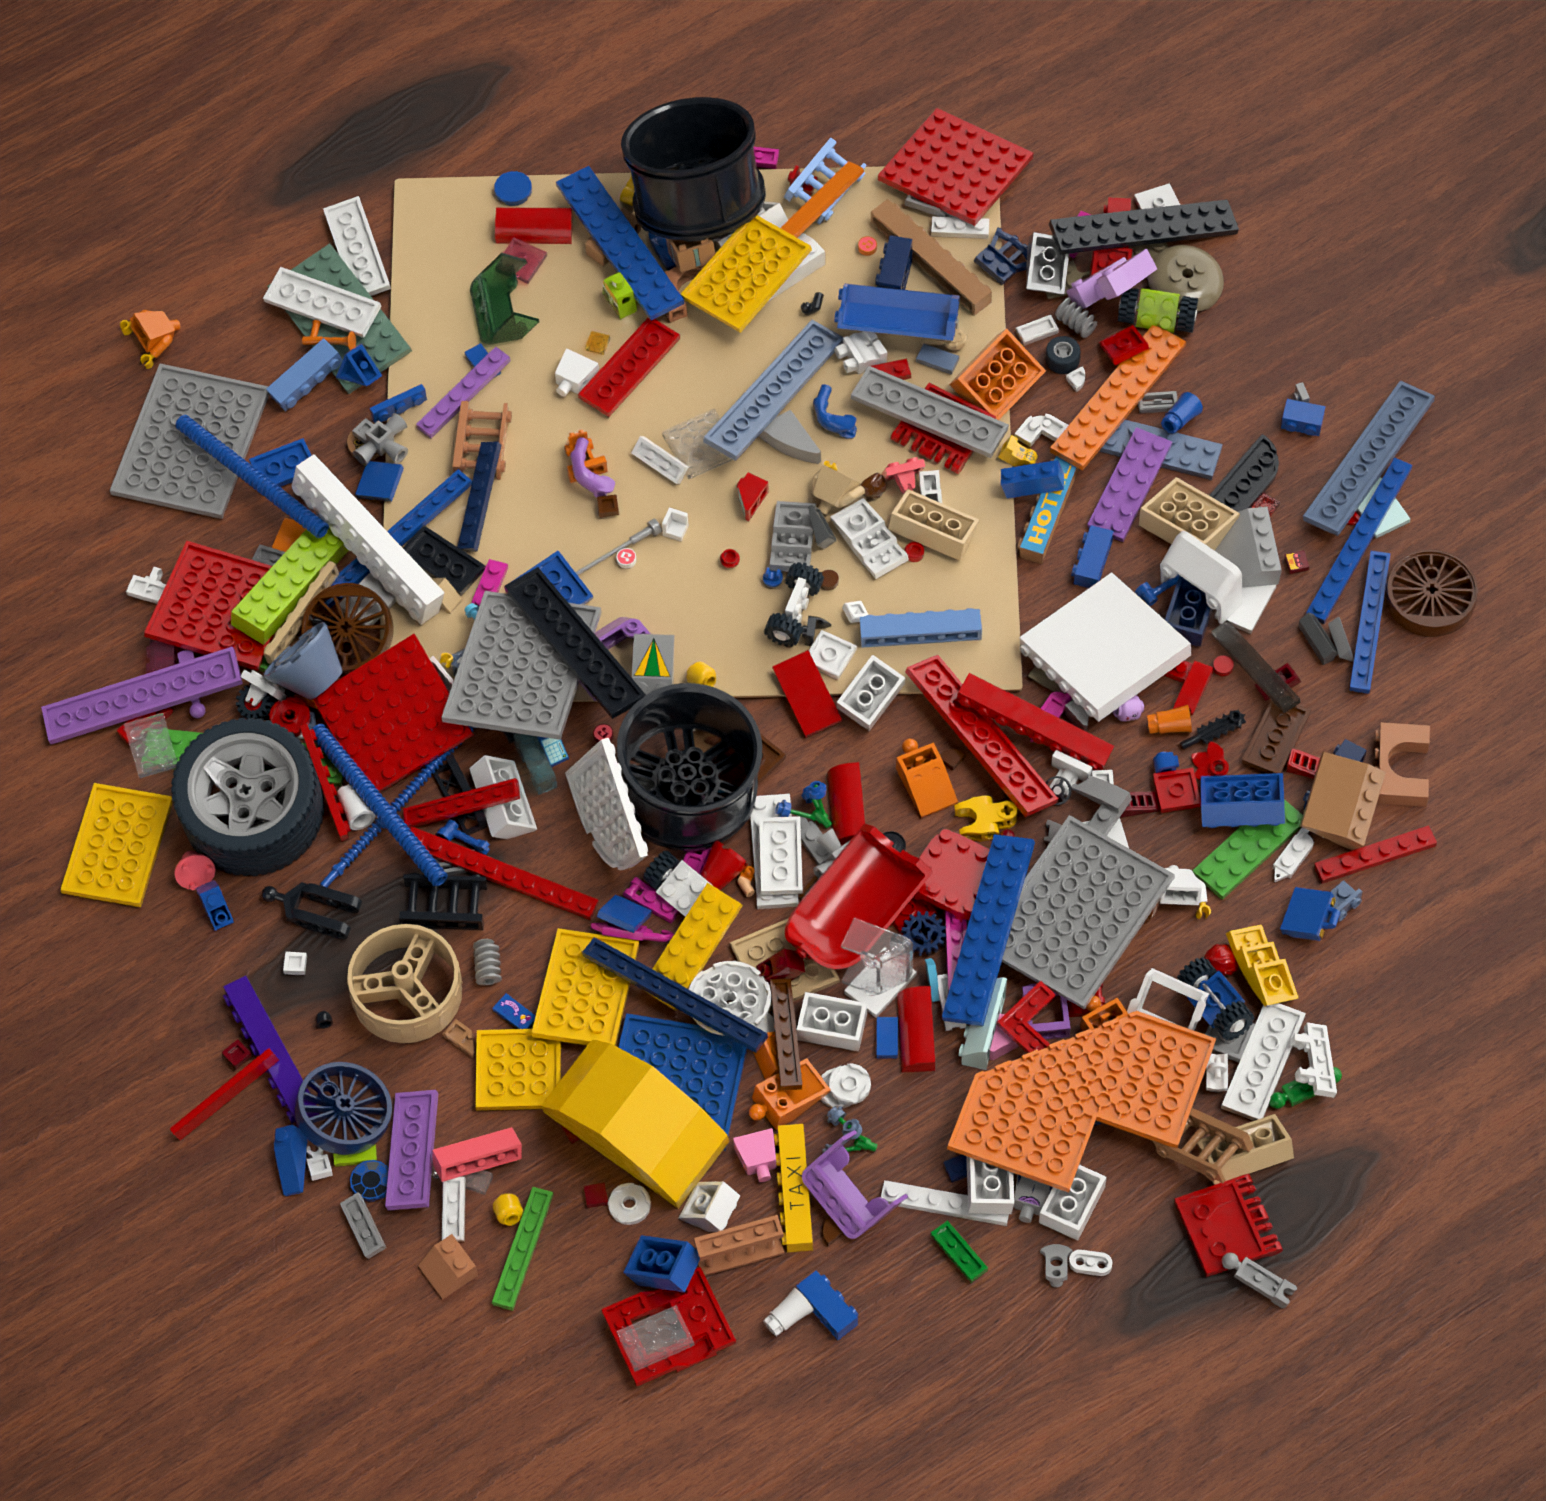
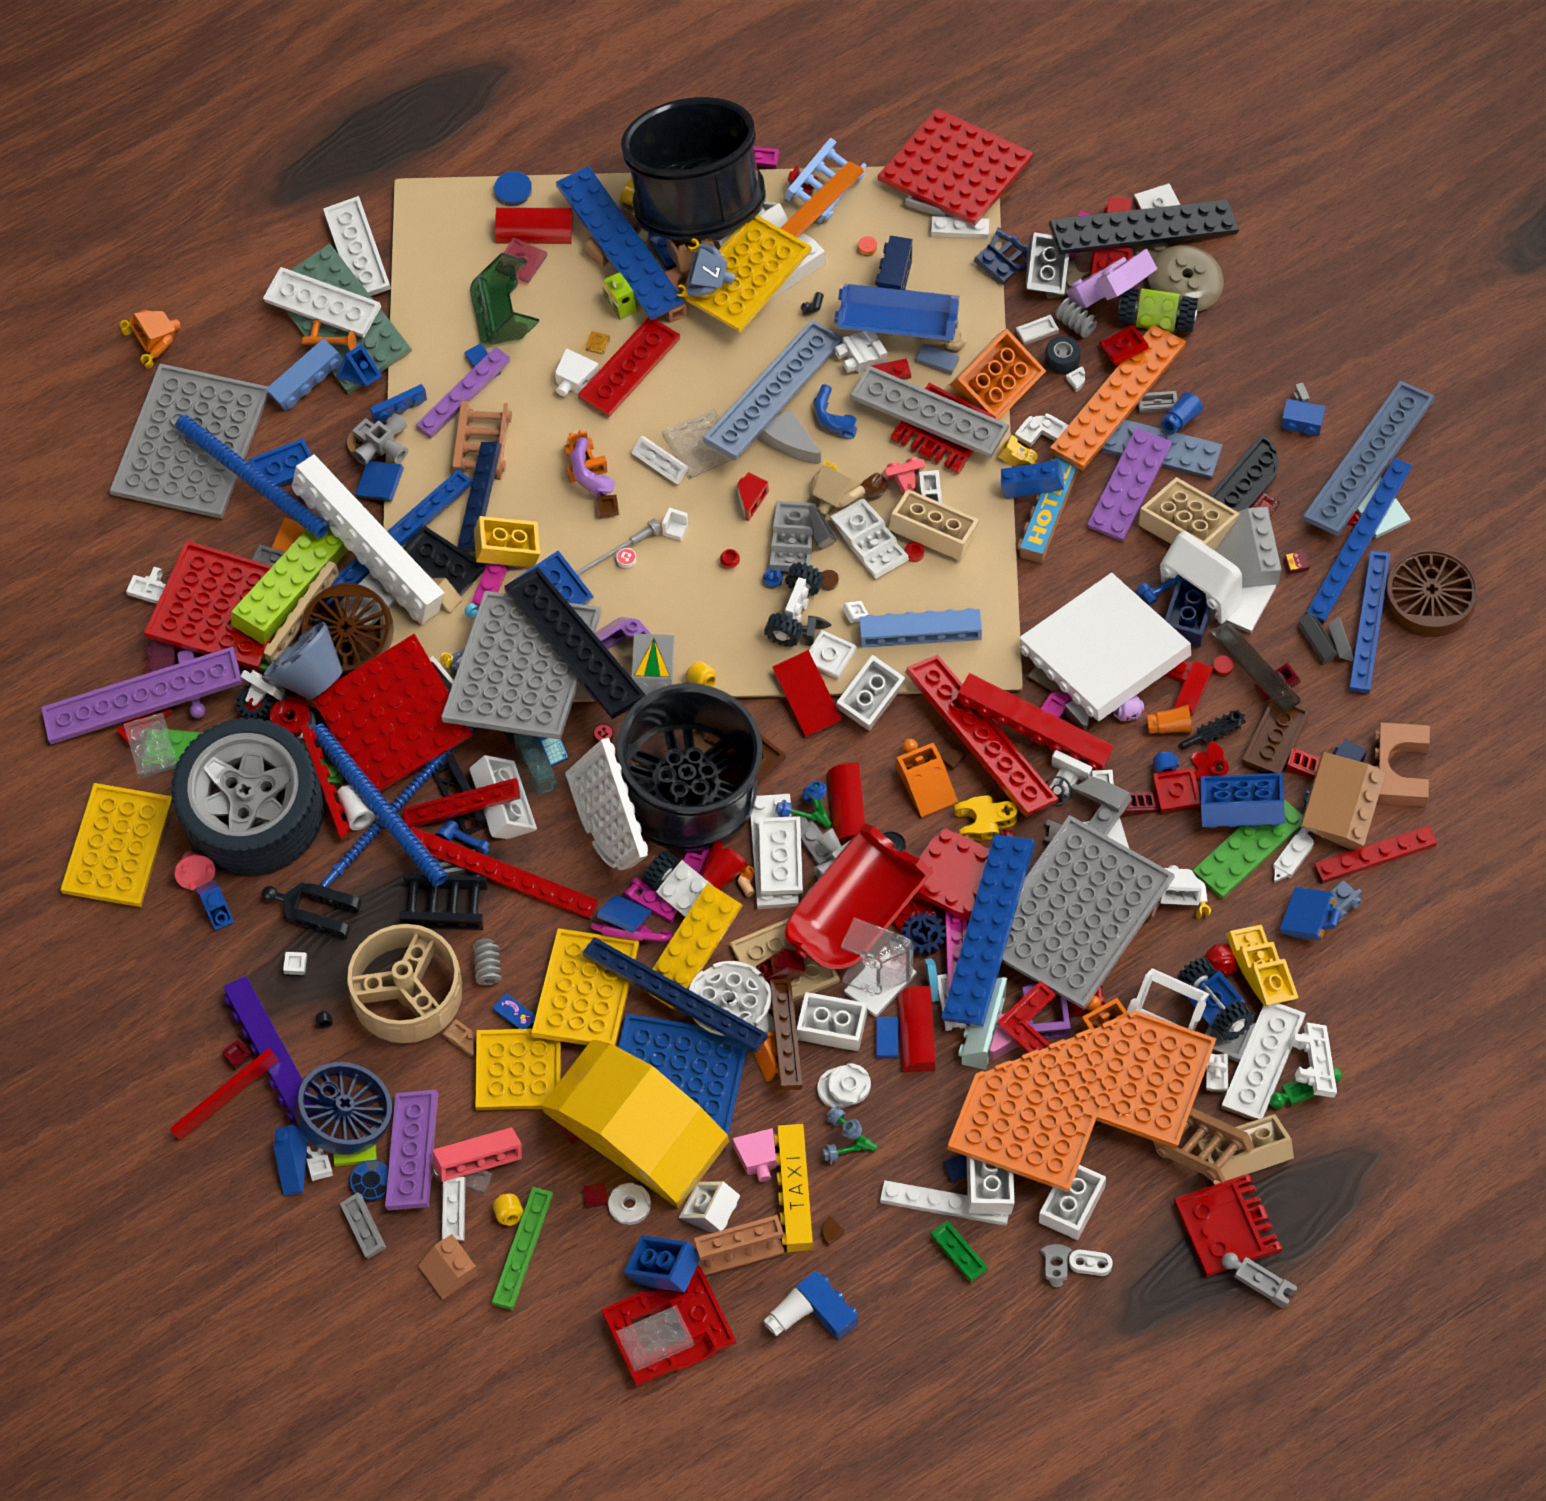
orange slope [749,1058,831,1130] -> none
medium lavender windscreen [802,1130,908,1239] -> none
medium nougat brick [871,199,992,316] -> none
light grey torso [1014,1174,1053,1223] -> none
blue brick [1071,525,1114,588] -> none
none -> yellow brick [474,516,540,568]
none -> sand blue torso [676,238,735,298]

